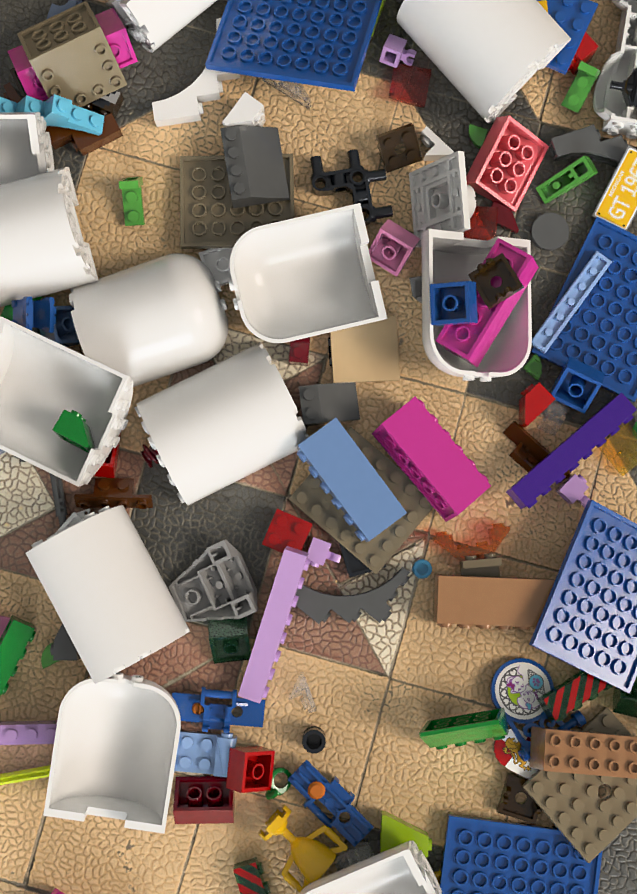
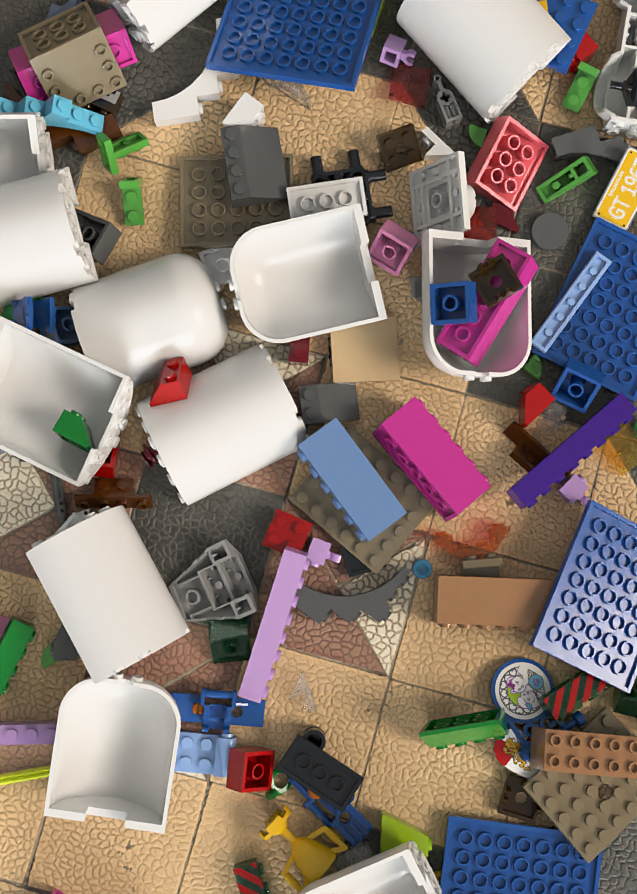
dark red slope [173,776,235,824] -> none
none -> dark grey slope [75,208,122,265]
none -> bright green bracket [96,131,149,175]
none -> red slope [149,357,192,407]
none -> black tile [276,733,364,812]
none -> white plate [286,176,368,219]
none -> light grey piece [432,74,463,129]

